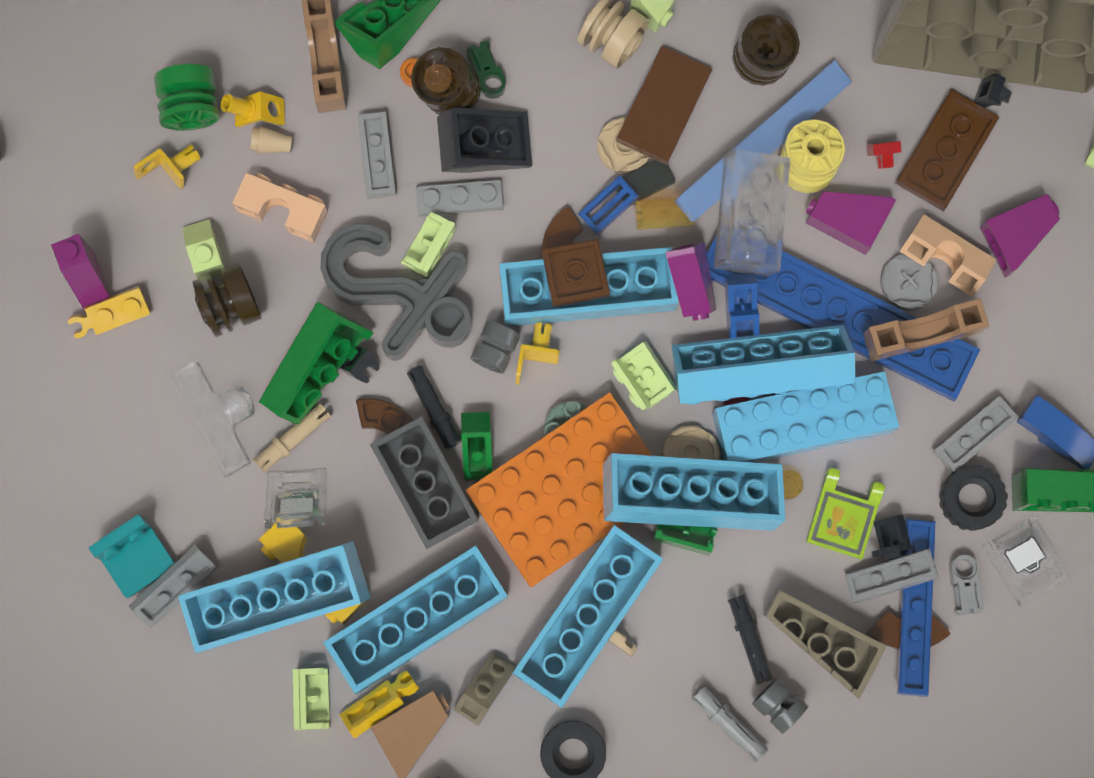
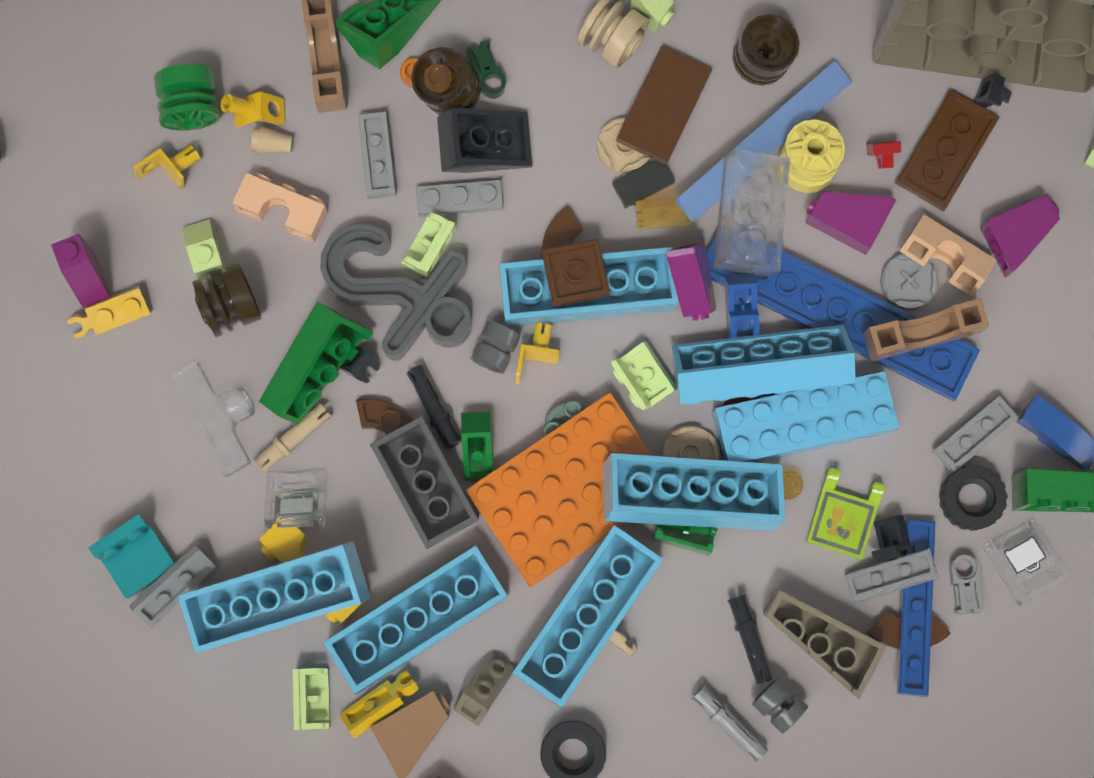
blue tile [578,175,640,235] -> none

